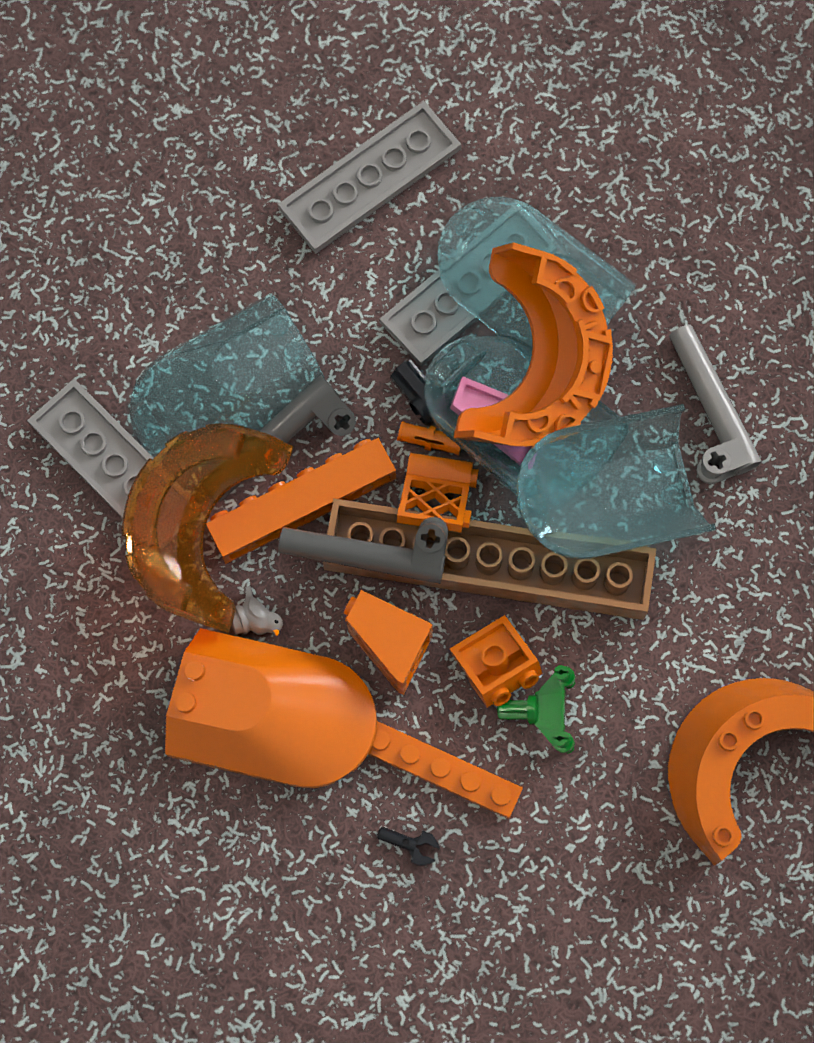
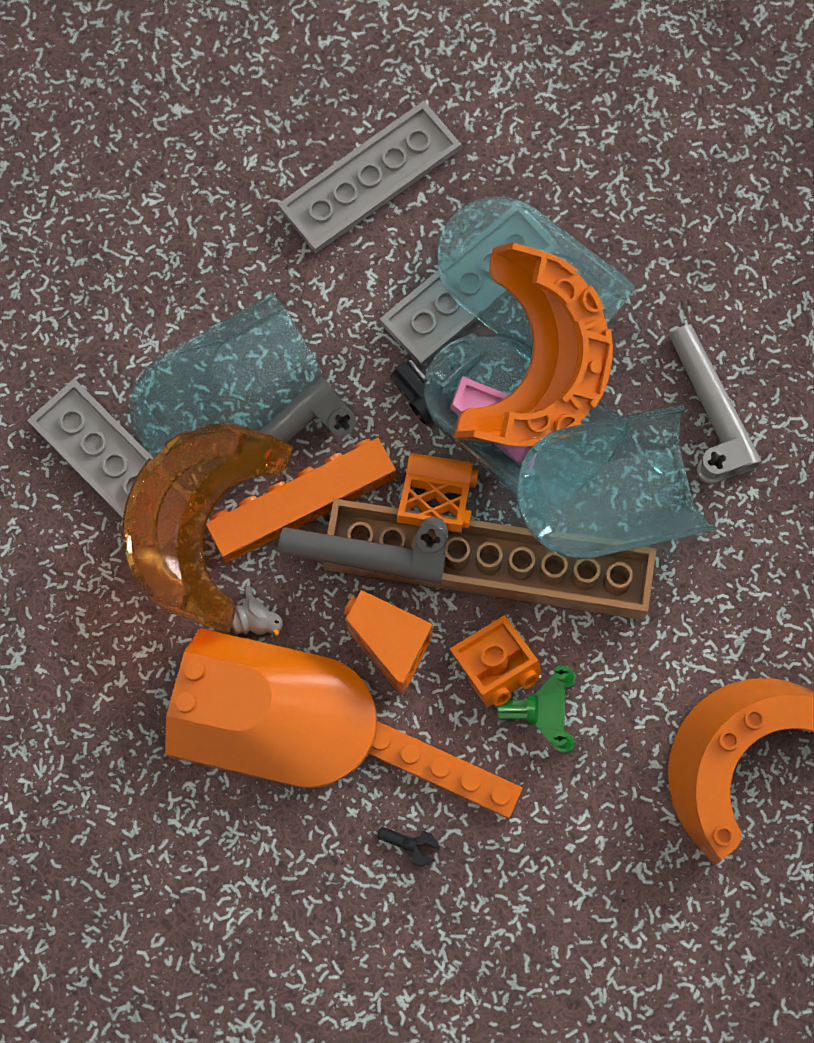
orange pin [397,421,463,456] -> none

